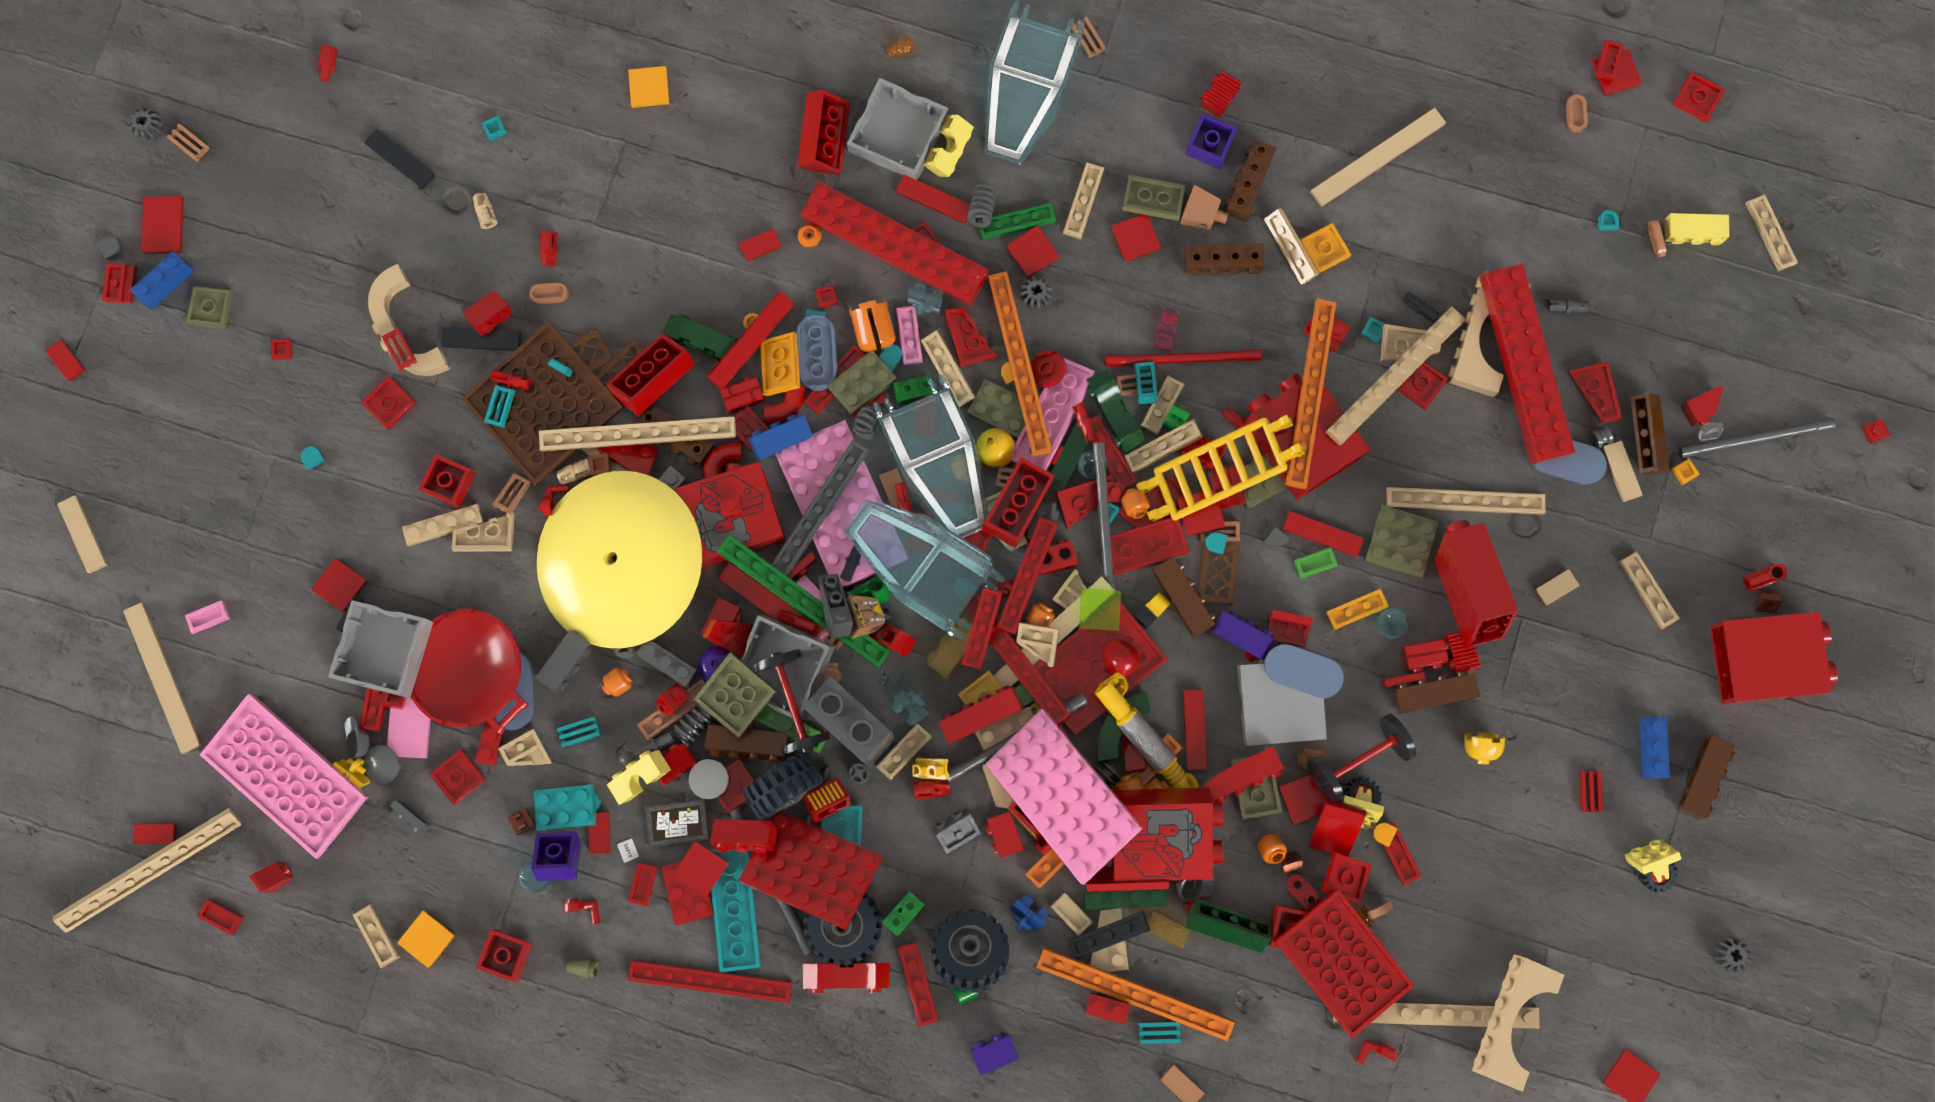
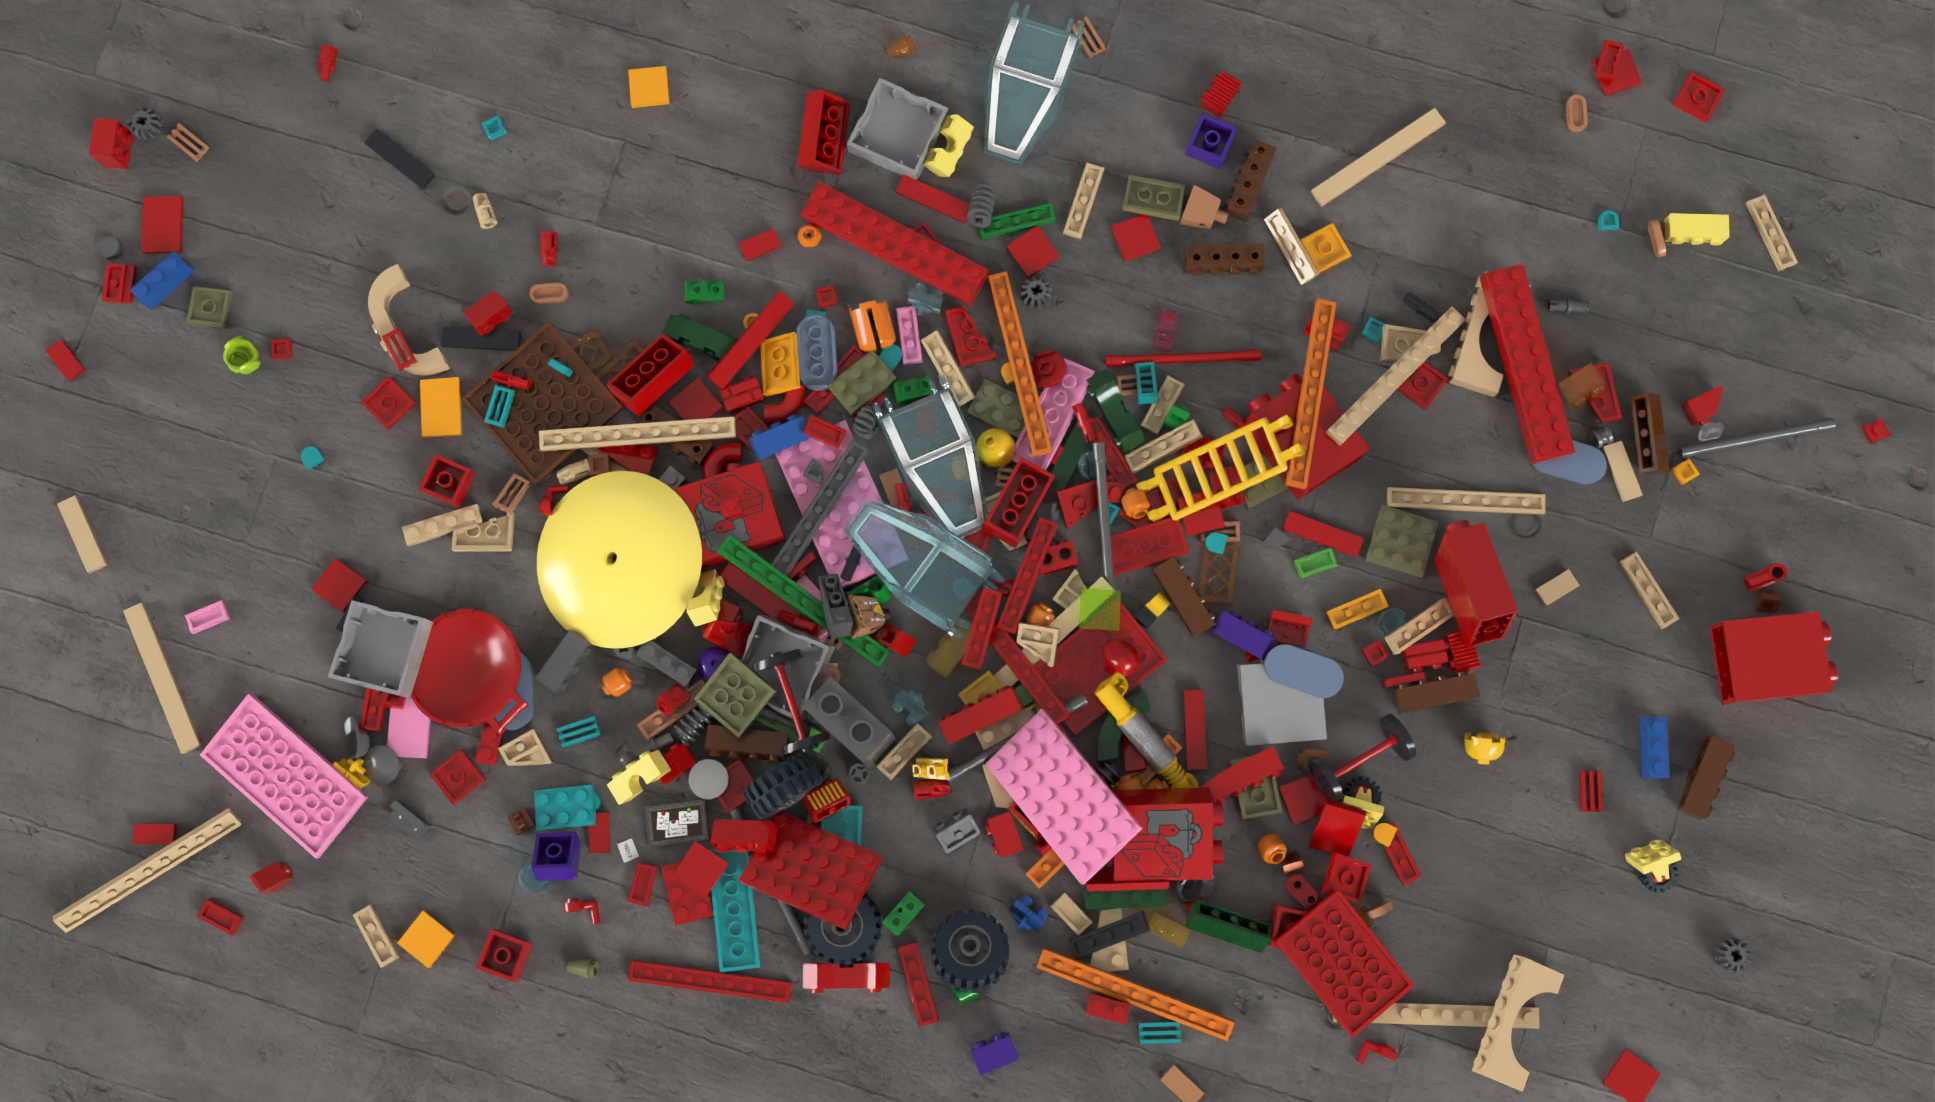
none -> red brick [89,118,134,169]
none -> lime hair [223,336,261,375]
none -> light orange tile [420,377,462,438]
none -> red tile [669,378,723,420]
none -> green plate [684,280,725,305]
none -> light yellow arch [687,569,724,627]
none -> dark grey pin [759,705,811,736]
none -> red tile [802,414,846,449]
none -> dark grey tile [803,458,823,485]
none -> red plate [1361,640,1390,667]
none -> tan plate [1384,598,1454,655]
none -> clear orange brick [1557,362,1605,409]

